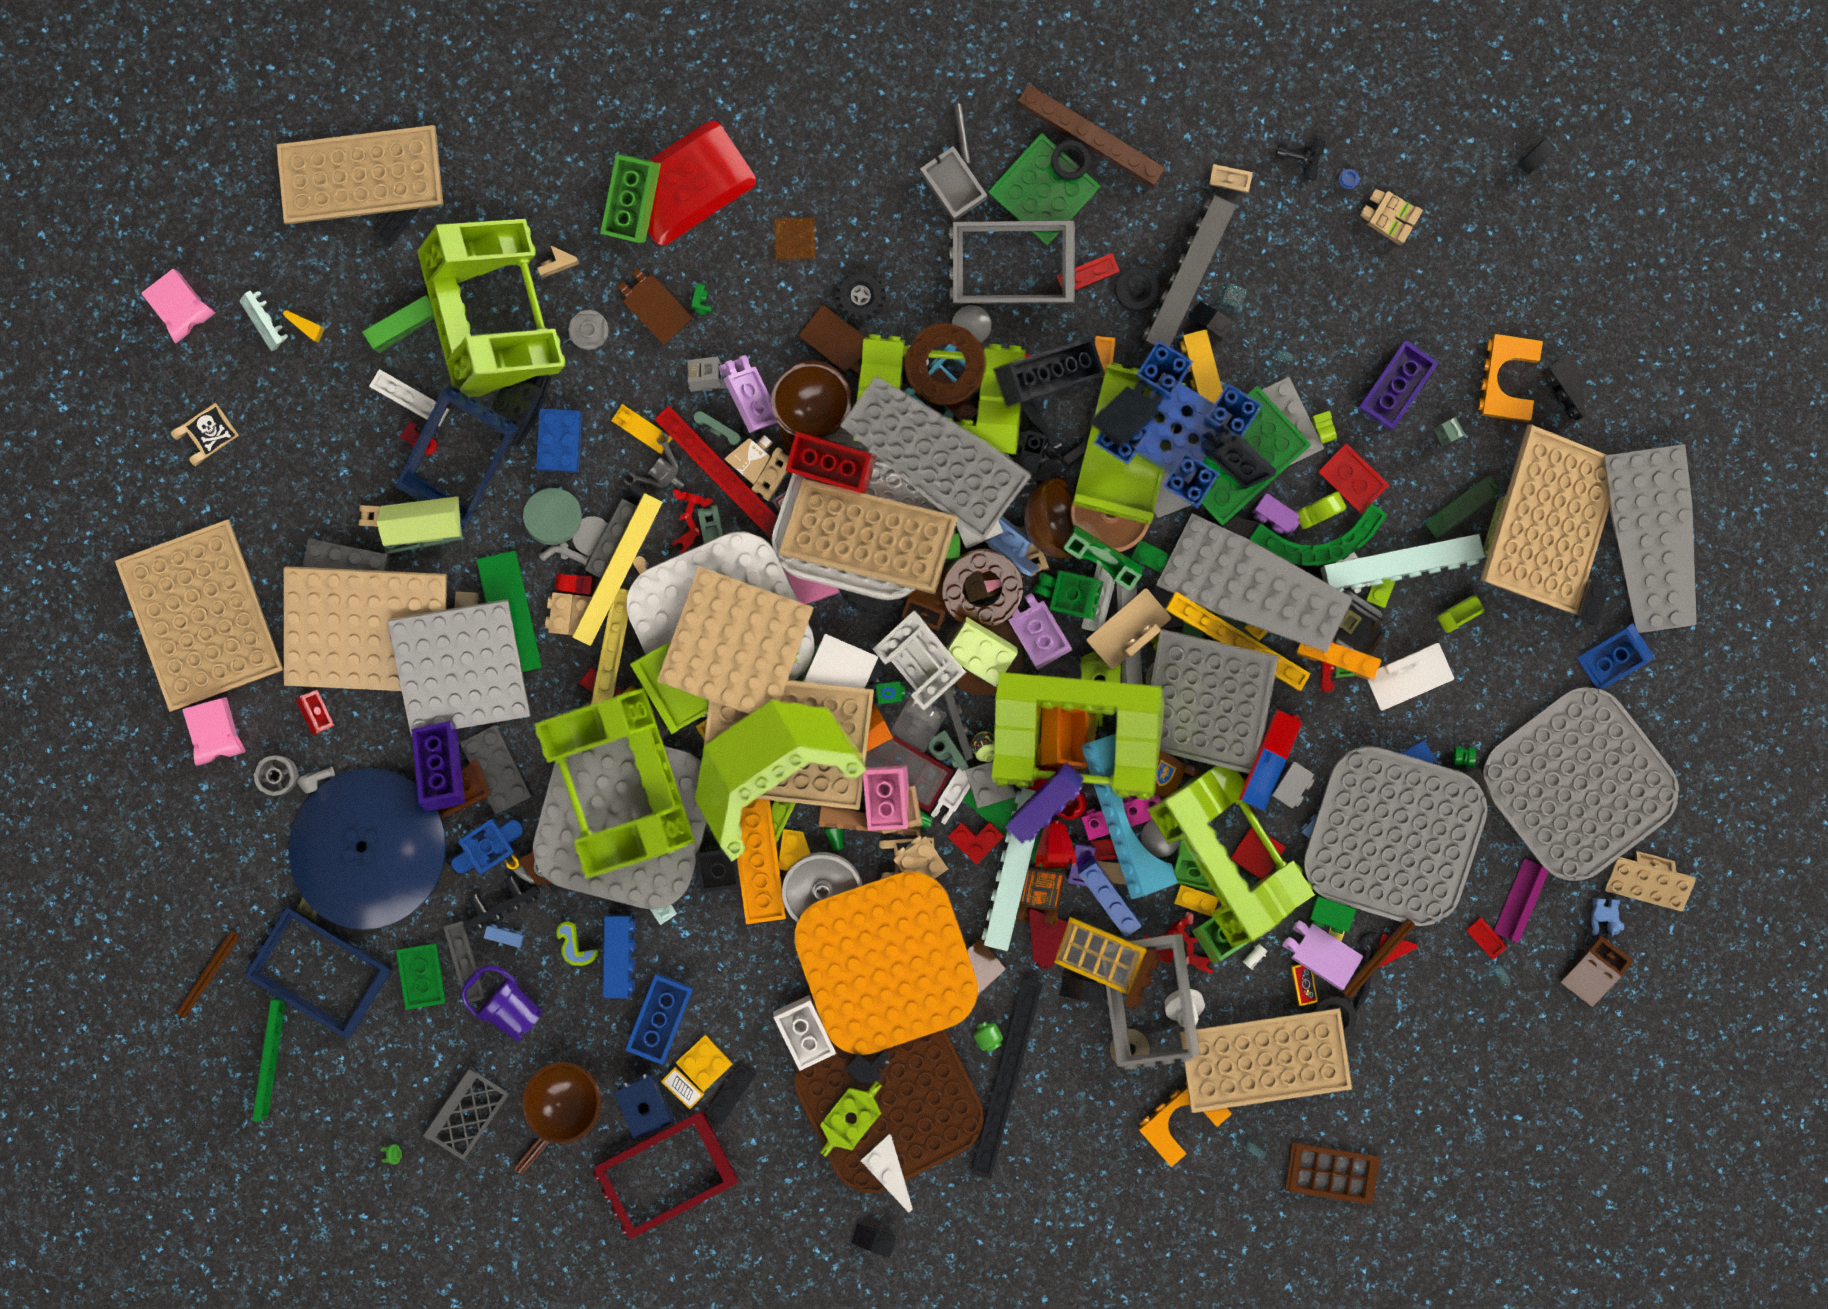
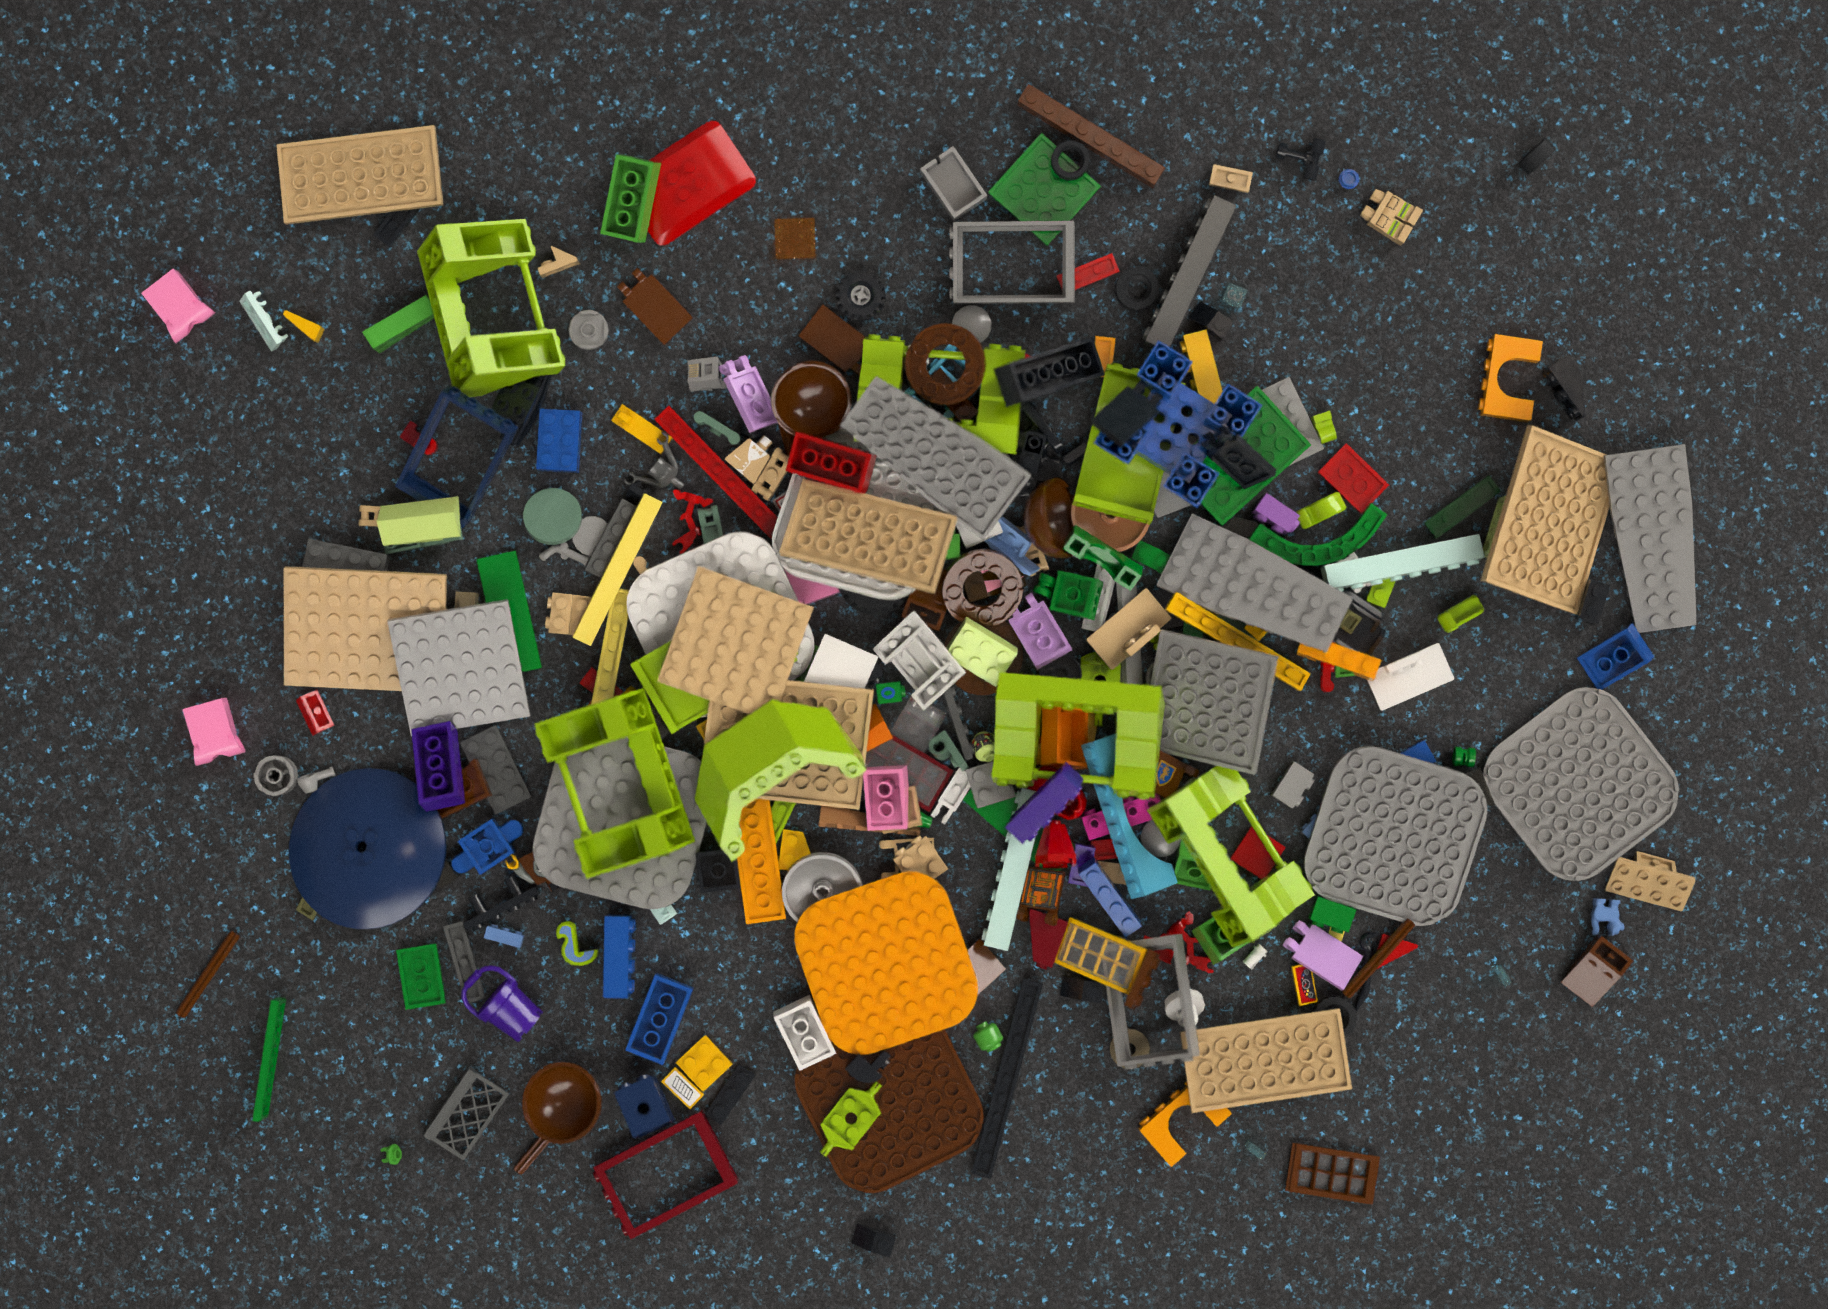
tan plate [115,519,284,712] -> none
flag [171,403,239,466] -> none
dark blue window [245,906,393,1039] -> none
white plate [369,369,450,427] -> none
leg [555,574,594,595] -> none
green bracket [691,283,712,316] -> none
green cone [823,827,844,851] -> none
white wing [861,1133,913,1212] -> none
red plate [948,821,1005,865] -> none
flat silver bar [953,104,970,164] -> none
yellow plate [1174,884,1218,917] -> none
door [1239,710,1302,811] -> none
clear light blue tile [1272,350,1294,364] -> none
dark purple brick [1357,340,1438,431] -> none
sand green plate [1433,417,1465,447] -> none
red tile [1465,917,1508,960] -> none
magenta panel [1494,859,1549,943] -> none

